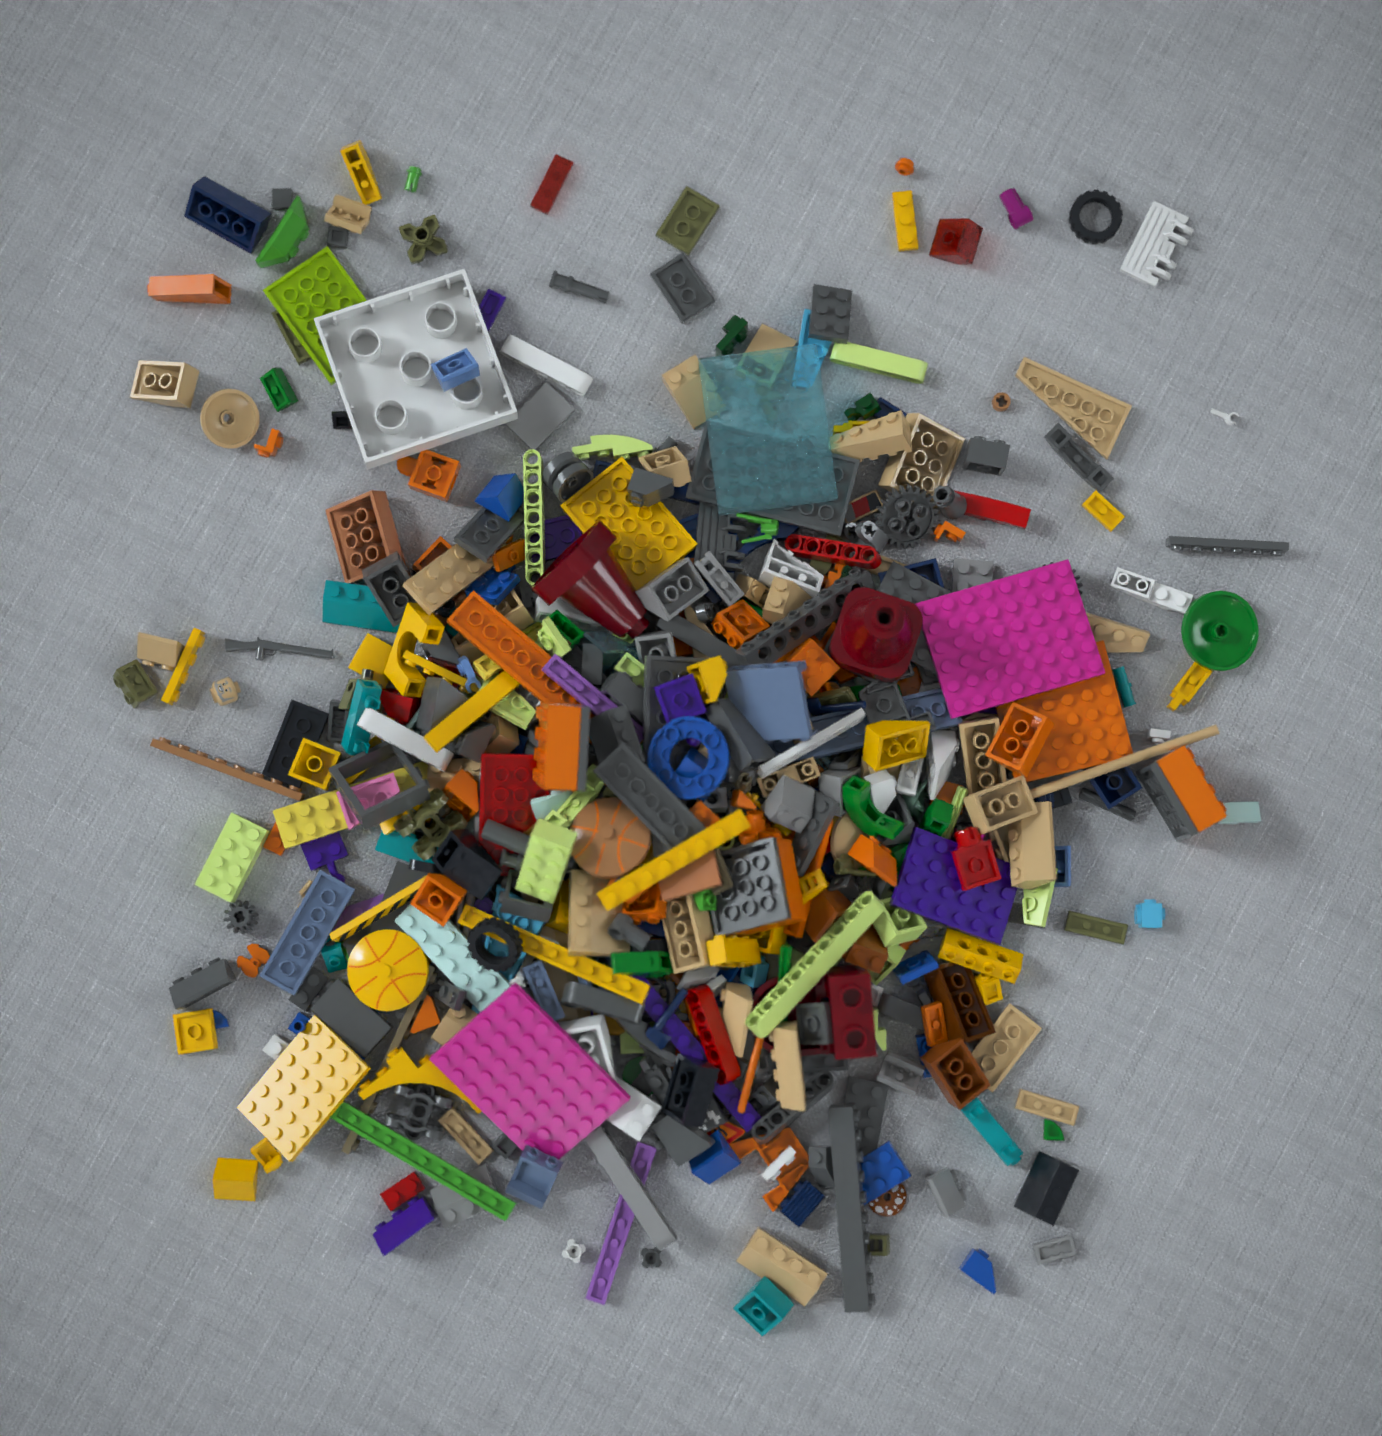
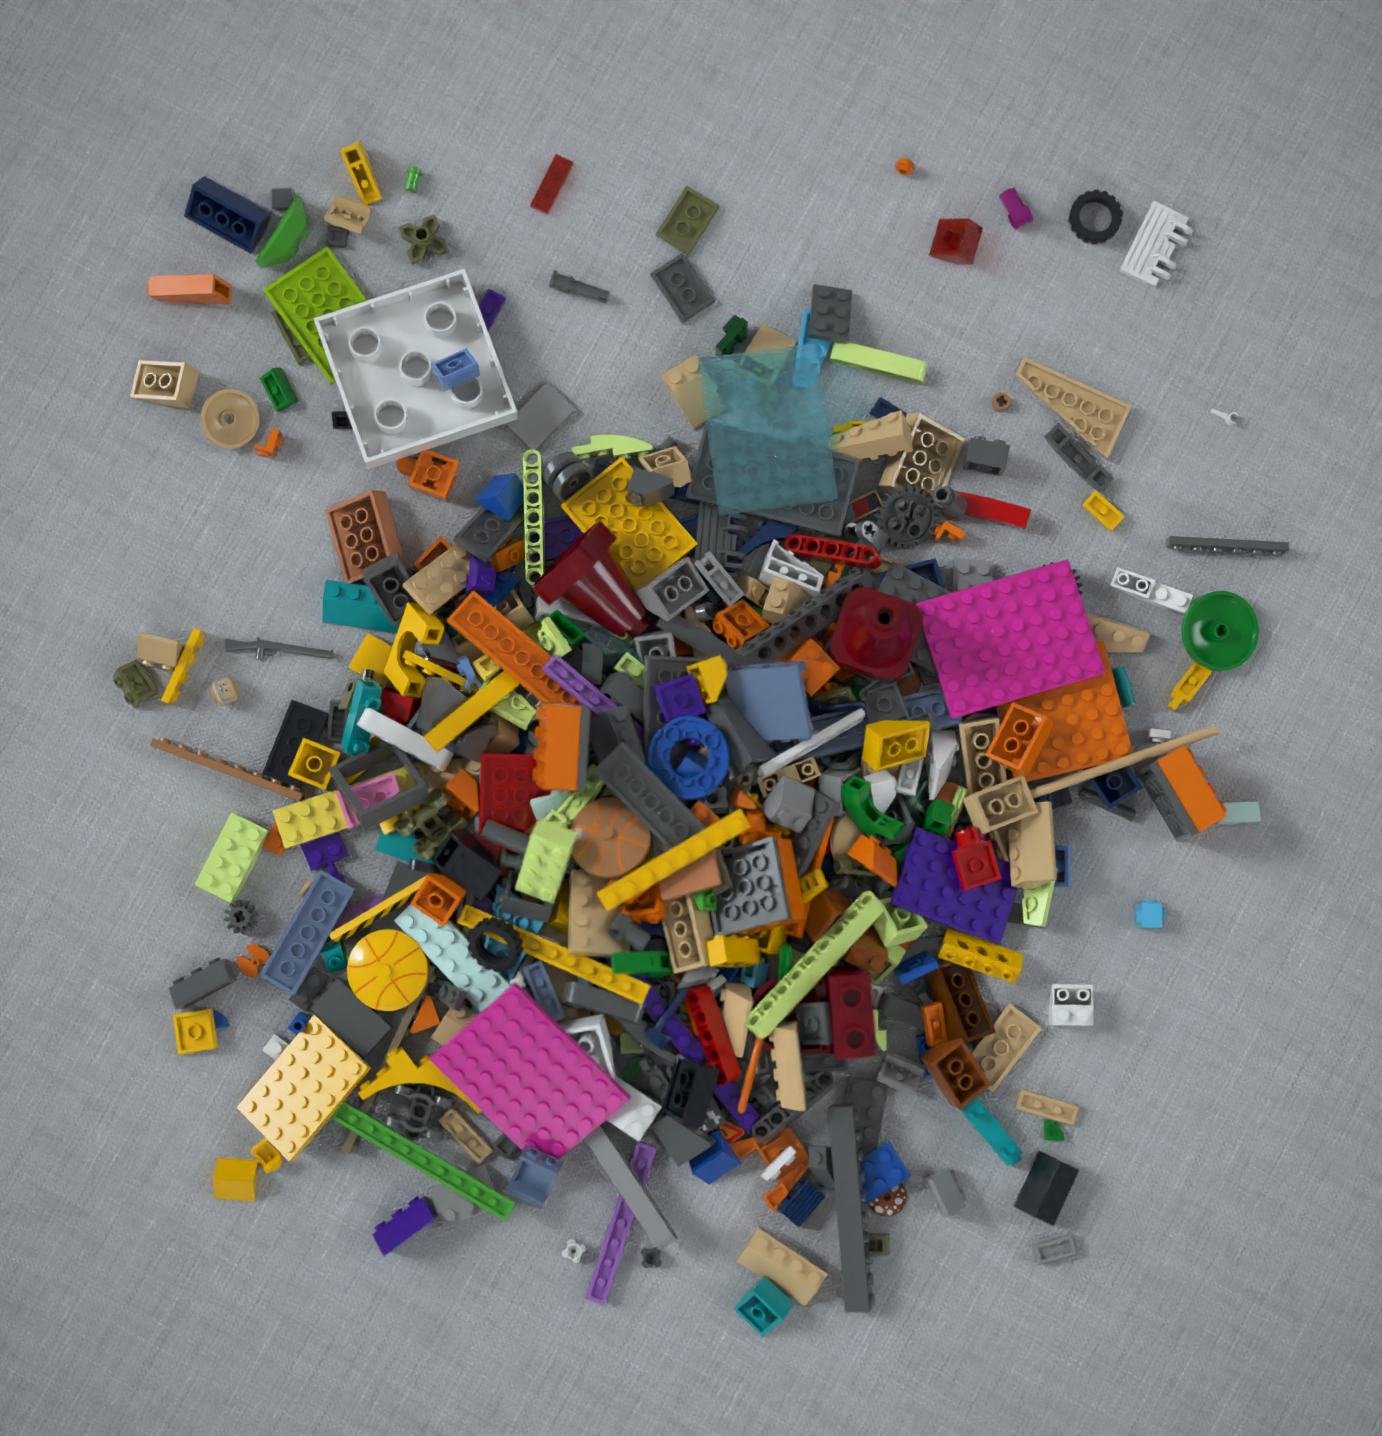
red plate [380,1171,425,1211] -> none
white beam [499,334,593,396] -> none
bright green plant [736,513,779,544] -> none
dark green plate [844,392,882,421] -> none
yellow plate [892,190,918,251] -> none
blue slope [959,1248,996,1295] -> none
yellow bracket [974,973,1003,1006] -> none
olive tile [1064,911,1128,945] -> none
none -> dark purple slope [466,555,496,598]
none -> white slope [1049,984,1093,1026]

